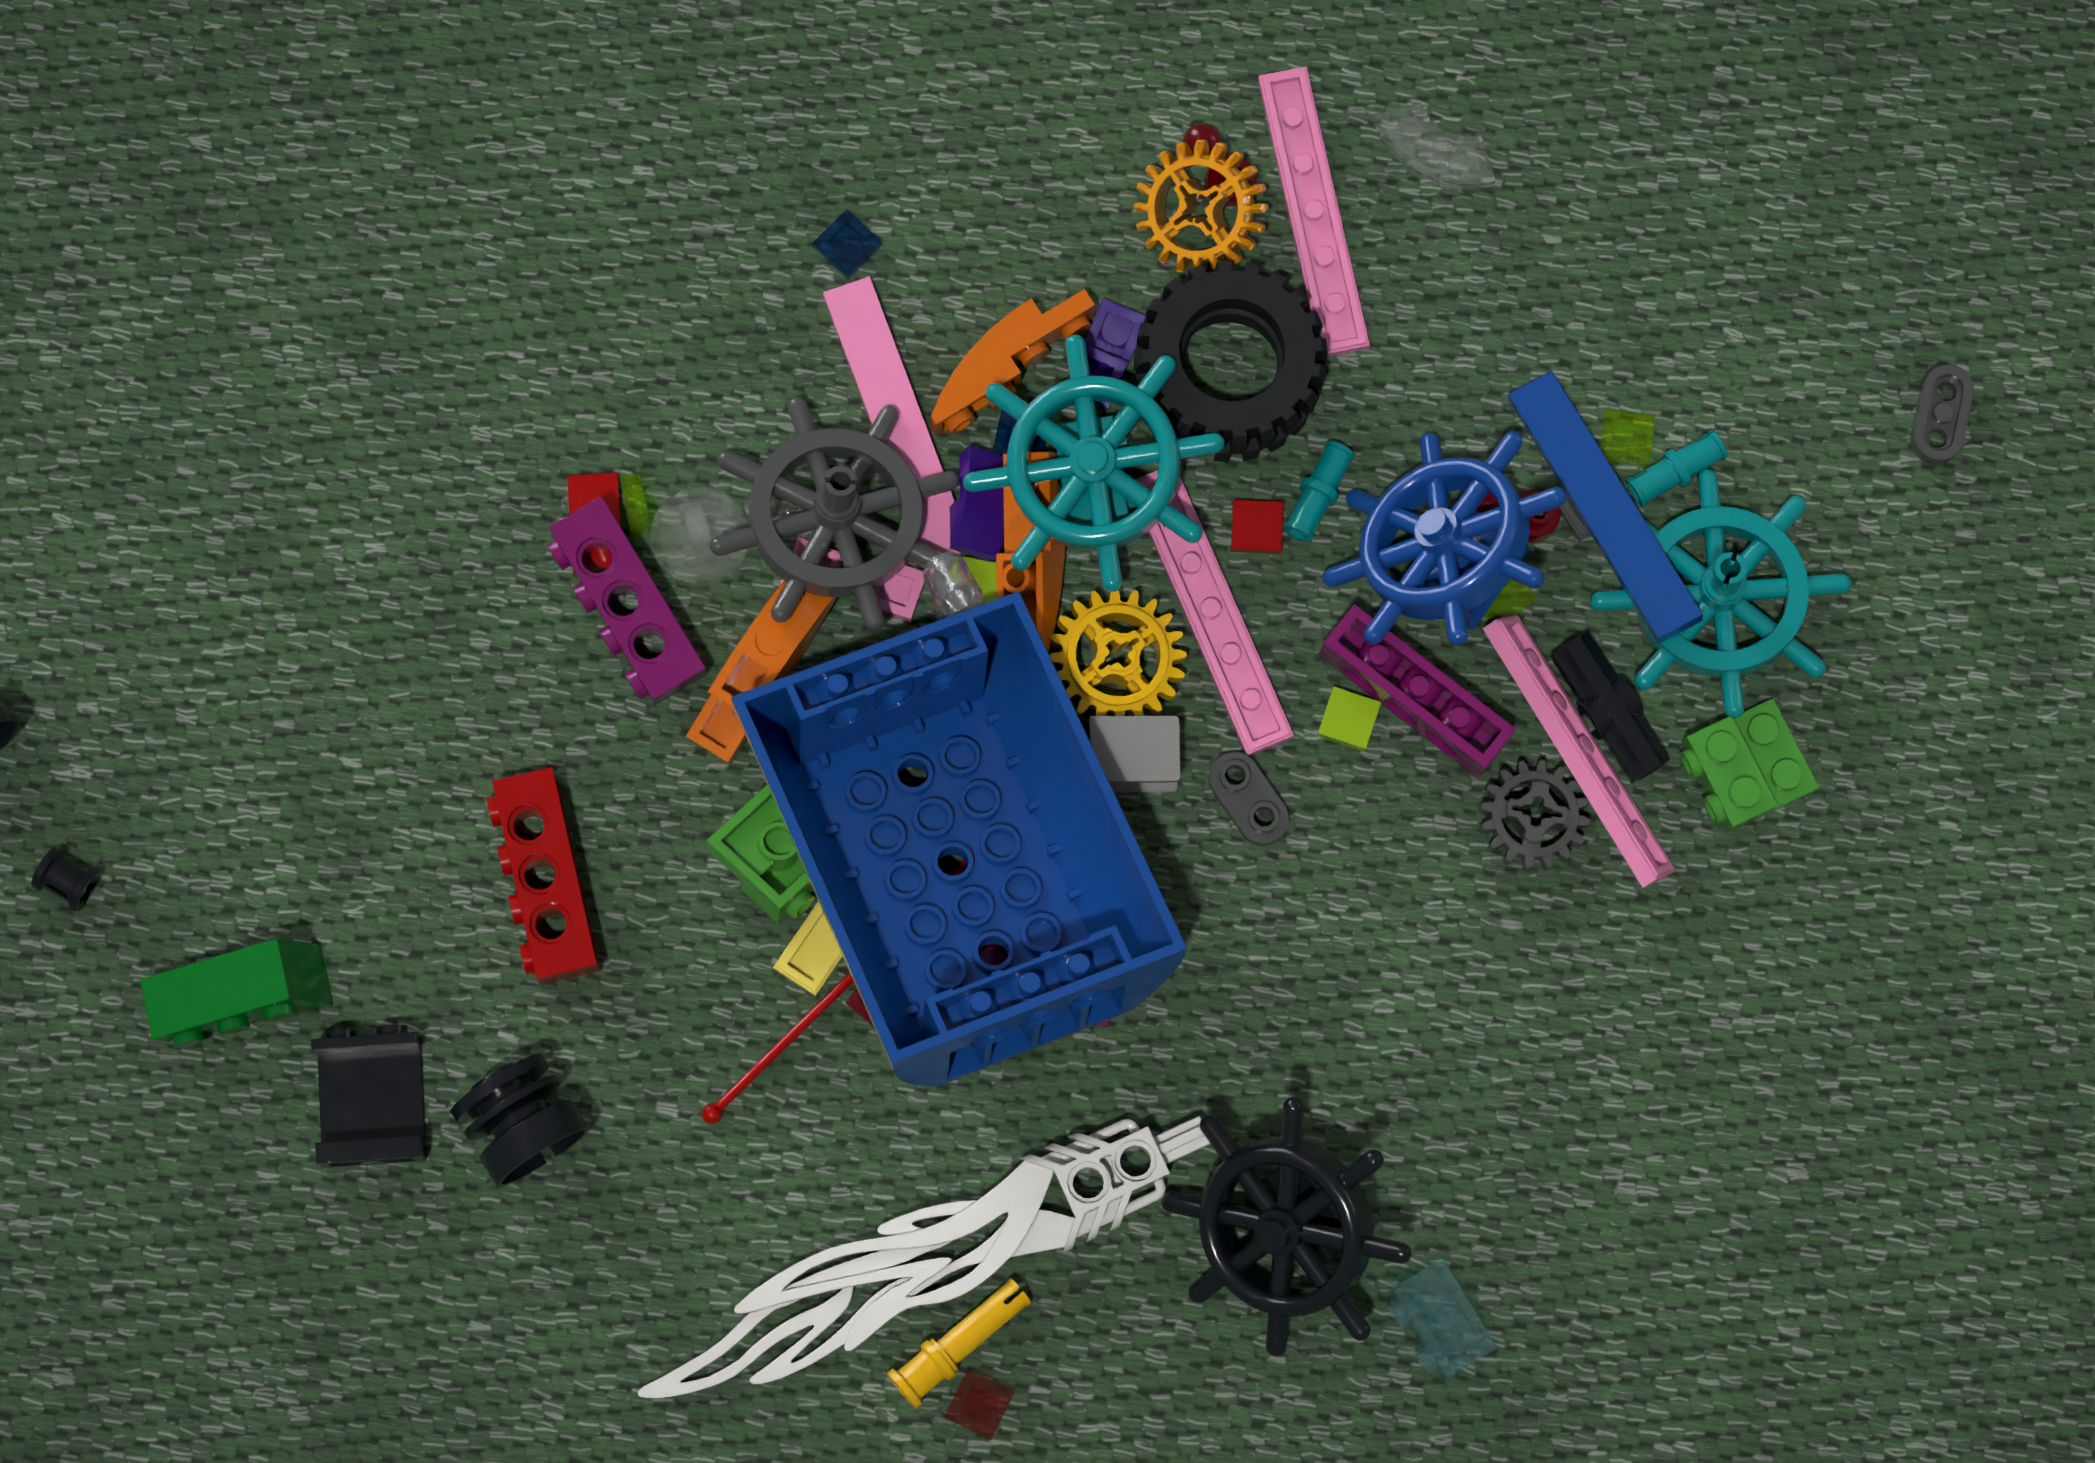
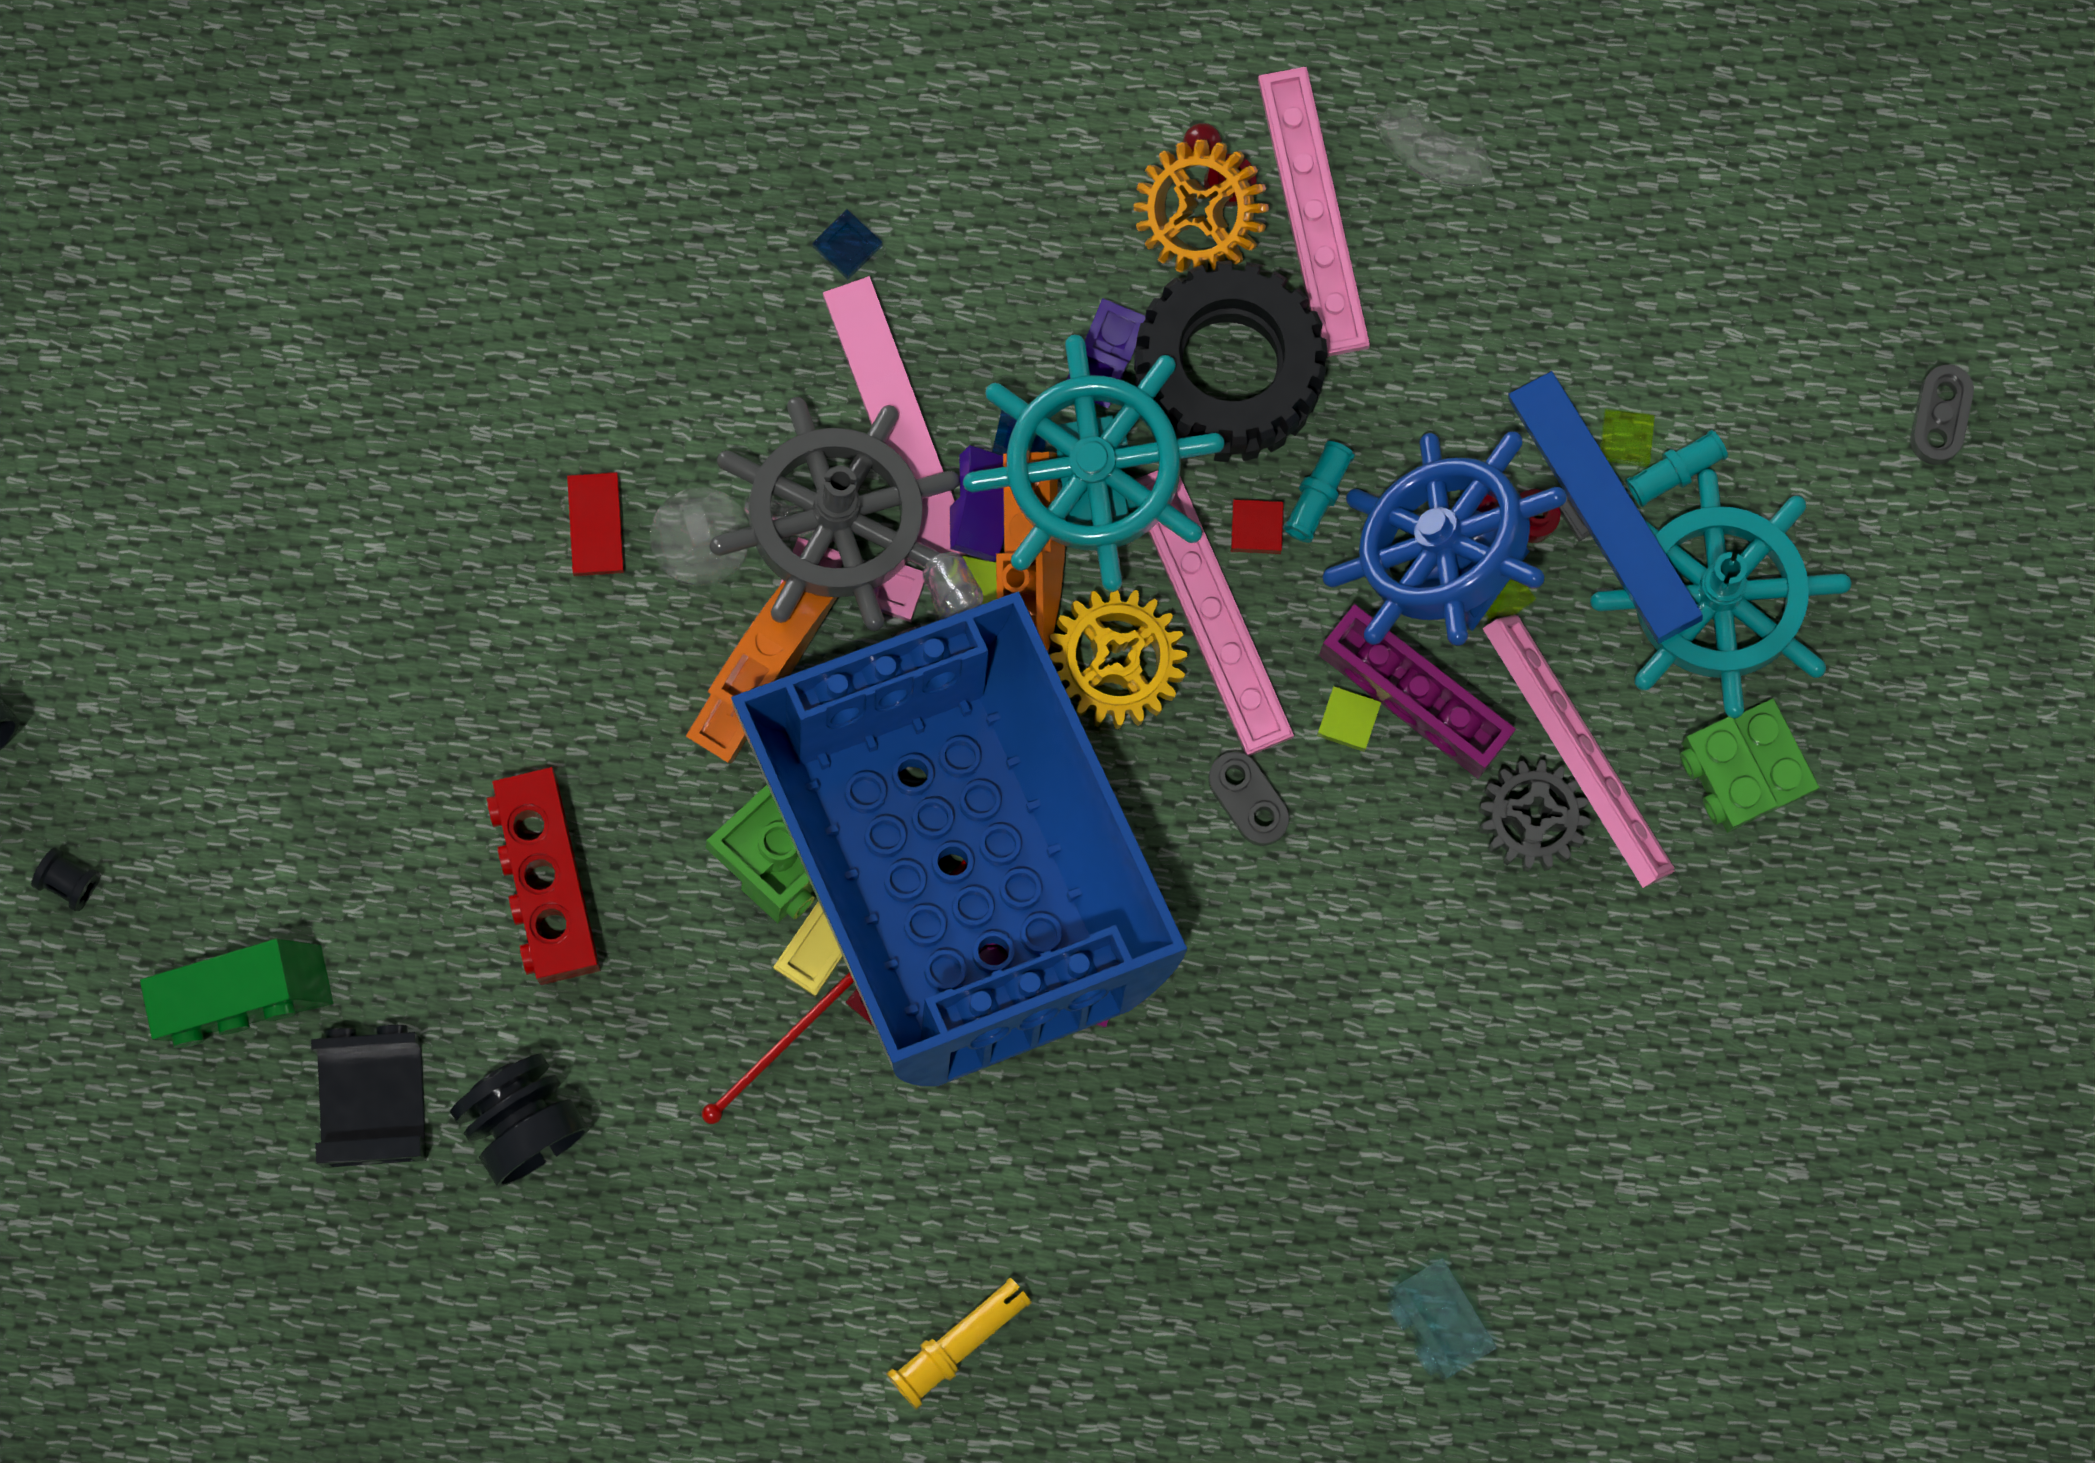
magenta brick [547,496,707,706] -> none
clear neon green tile [620,474,652,536] -> none
white piece [638,1116,1210,1398] -> none
orange slope [931,289,1095,436] -> none
clear red tile [944,1370,1014,1441] -> none
light grey piece [1088,716,1180,793] -> none
black piece [1161,1097,1412,1357] -> none
black piece [1550,632,1670,784] -> none

